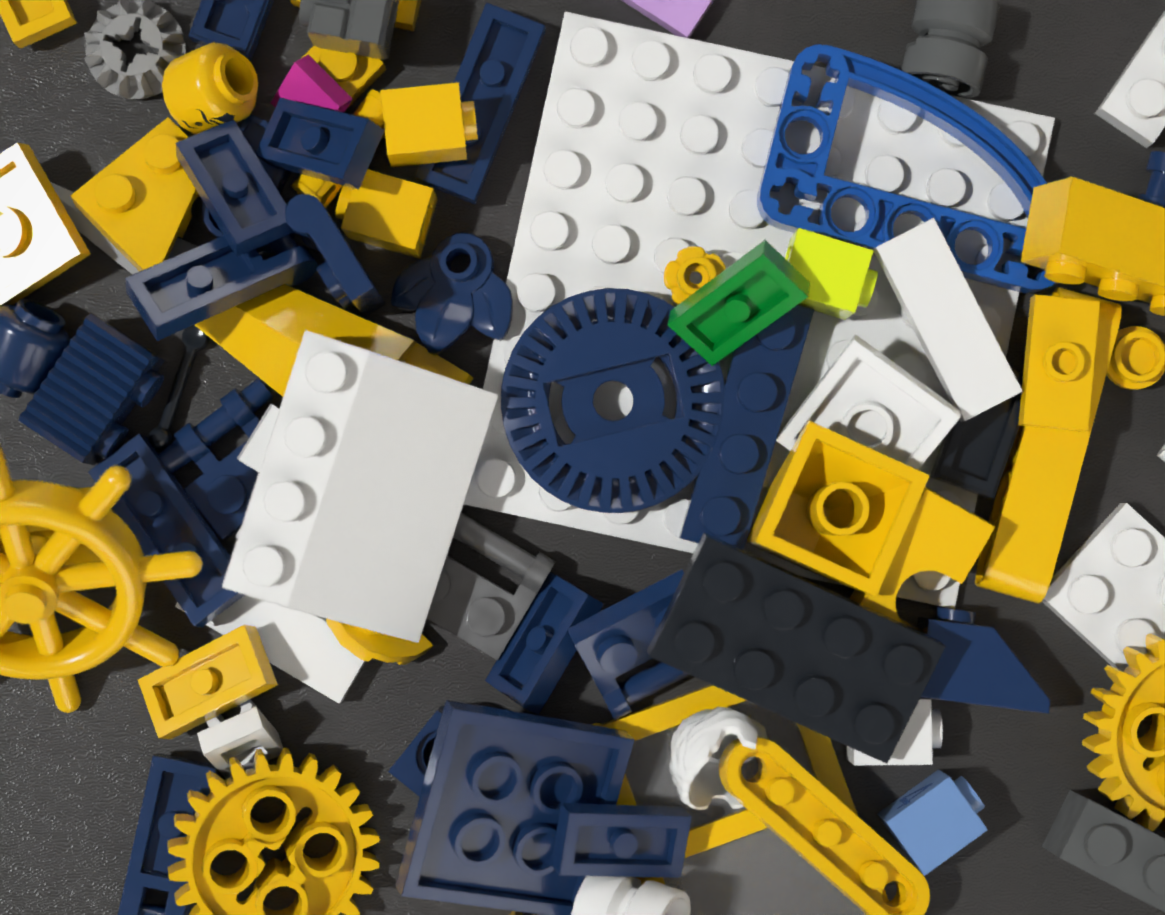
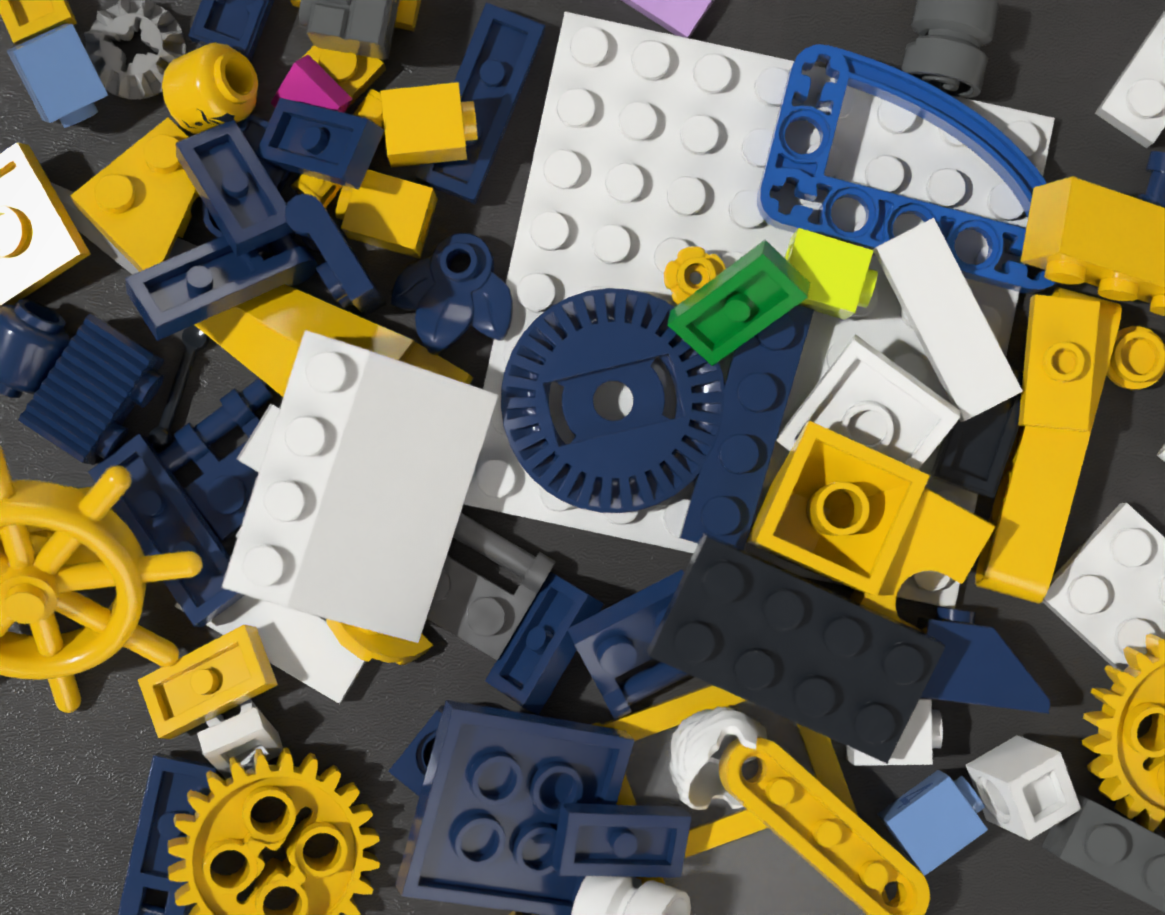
none -> medium blue brick [7,24,108,128]
none -> white brick [966,735,1081,840]

